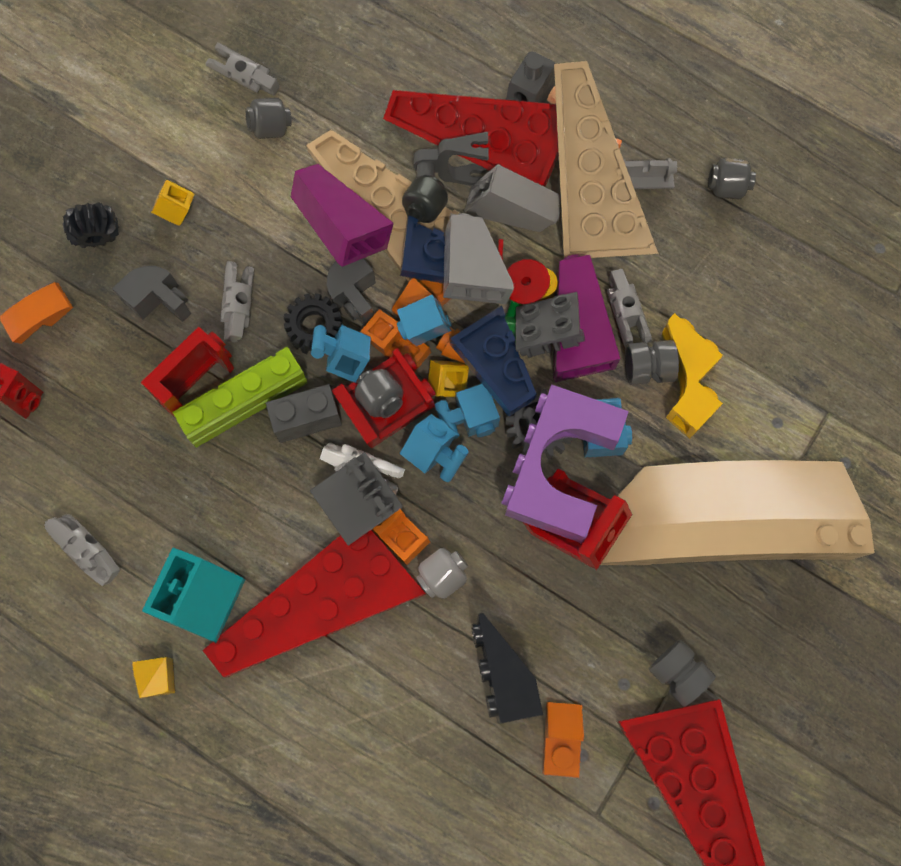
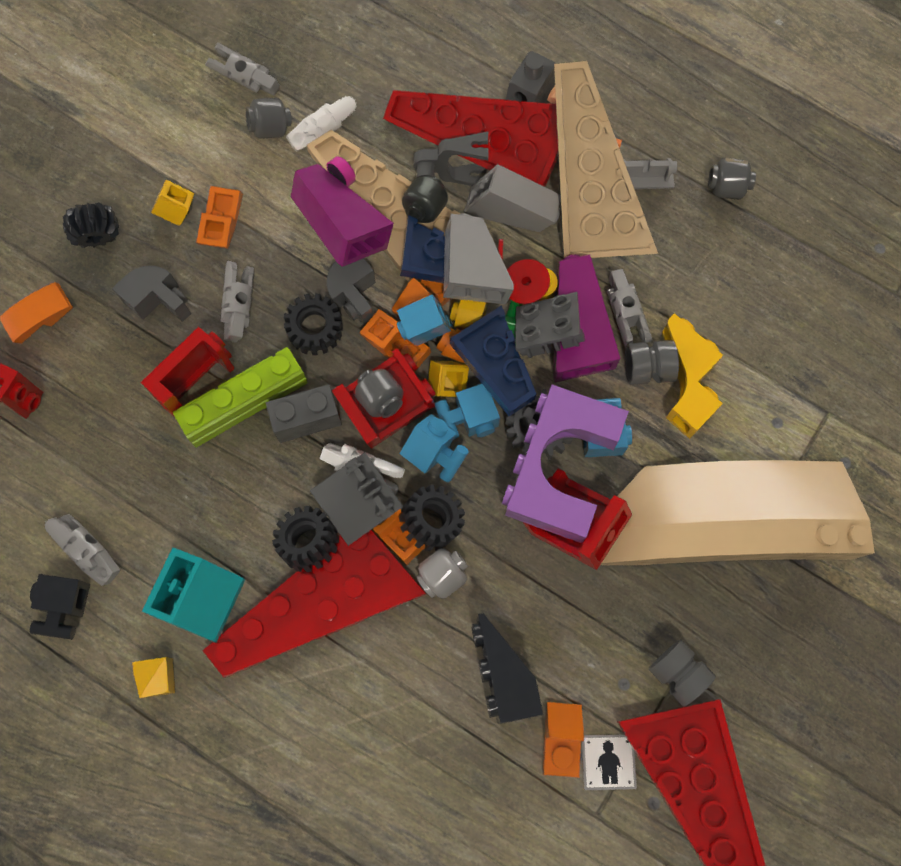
dark azure brick [311,325,371,383] -> none
none -> black brick [30,574,90,640]
none -> orange slope [196,186,243,249]
none -> black tyre [272,506,339,572]
none -> white hinge [286,96,357,152]
none -> dark pink tile [326,156,356,187]
none -> black tyre [399,485,465,551]
none -> yellow plate [450,299,487,330]
none -> sticker [582,735,637,790]

